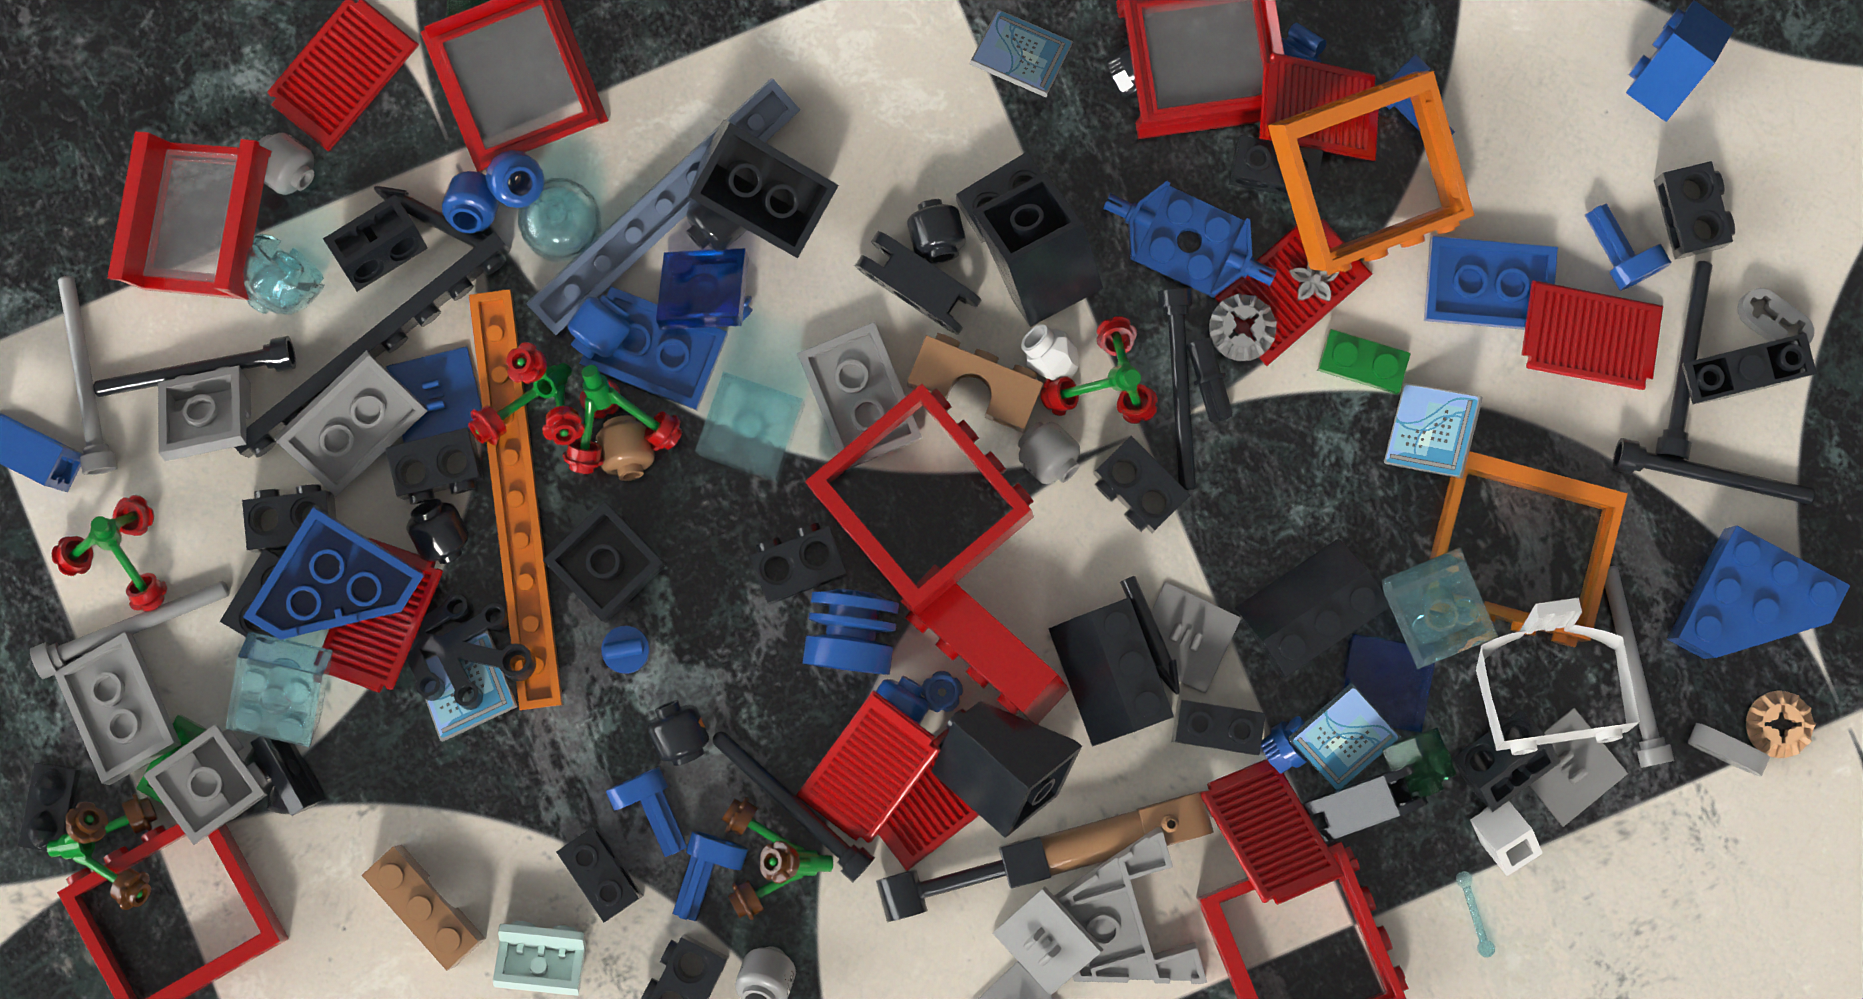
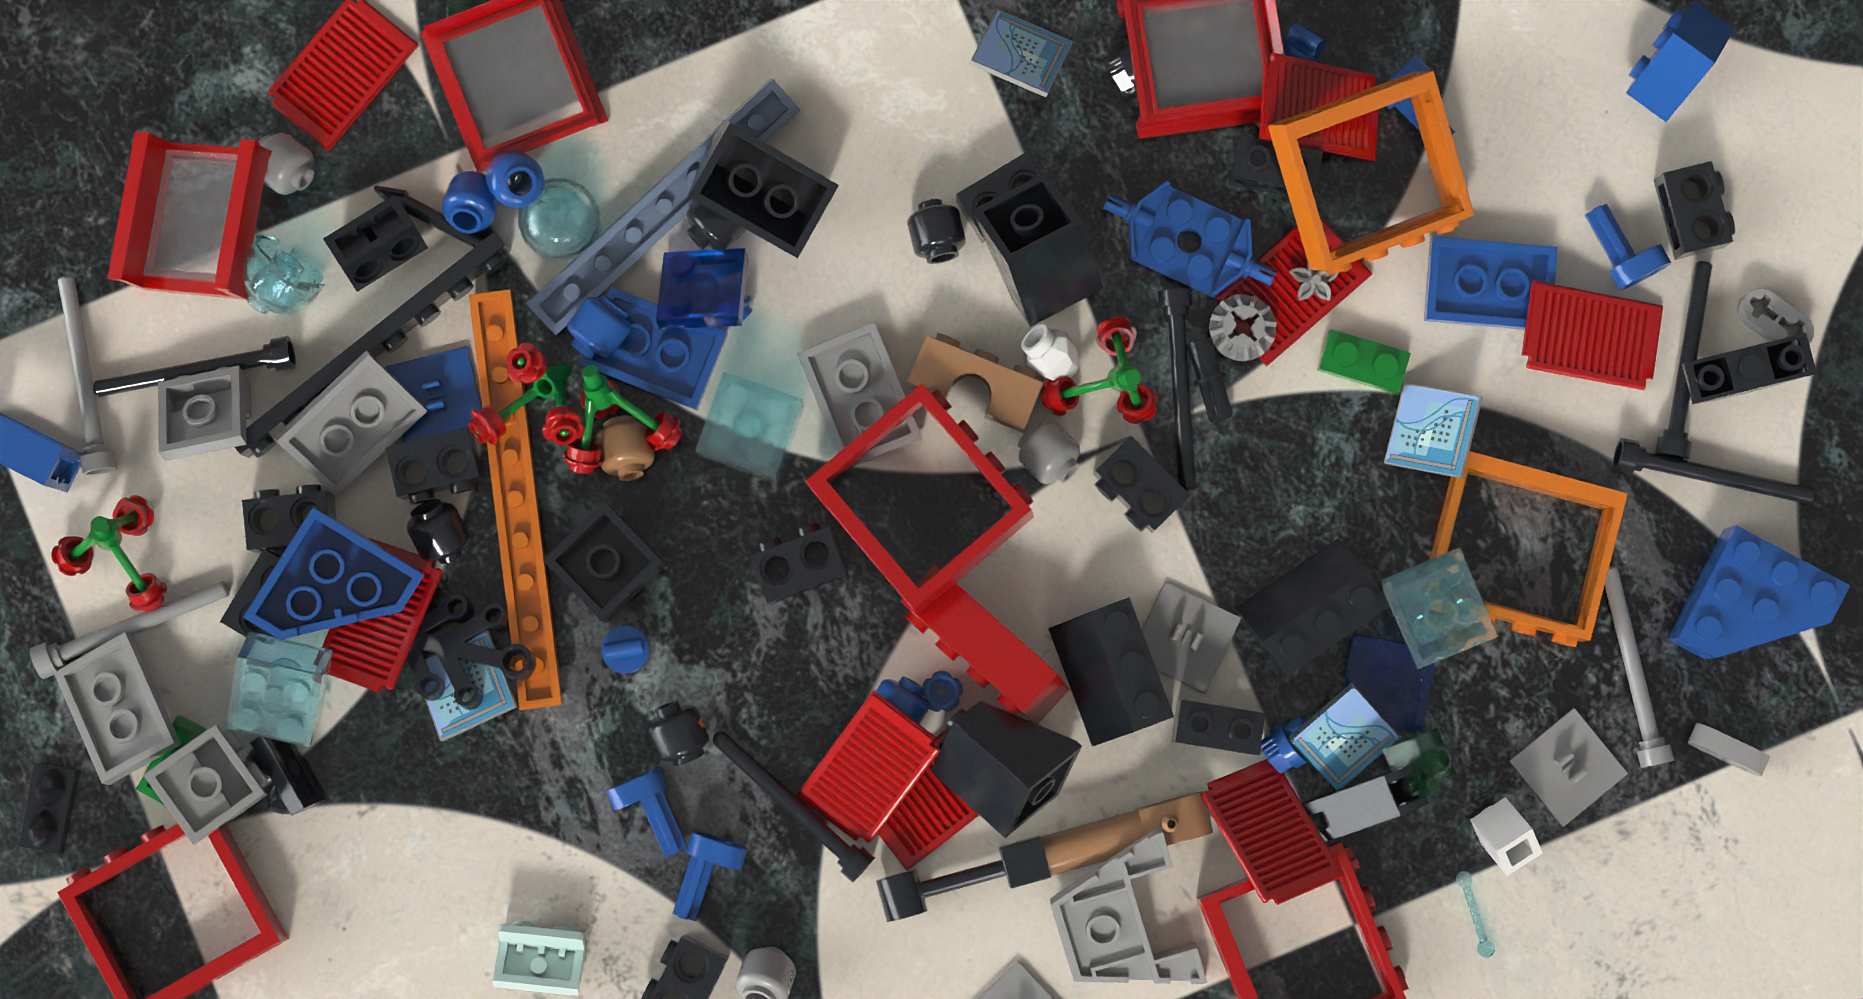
reddish brown plant [47,793,158,910] -> none
medium nougat arch [361,845,486,971] -> none
black brick [556,826,644,923] -> none
reddish brown plant [721,797,833,920] -> none
blue wheel [803,589,899,675] -> none
black piece [854,231,982,335] -> none
light grey piece [993,887,1104,996] -> none
black piece [1120,576,1180,695] -> none
black brick [1452,709,1561,812] -> none
white piece [1476,598,1640,755] -> none
light nougat gear [1746,691,1816,758] -> none

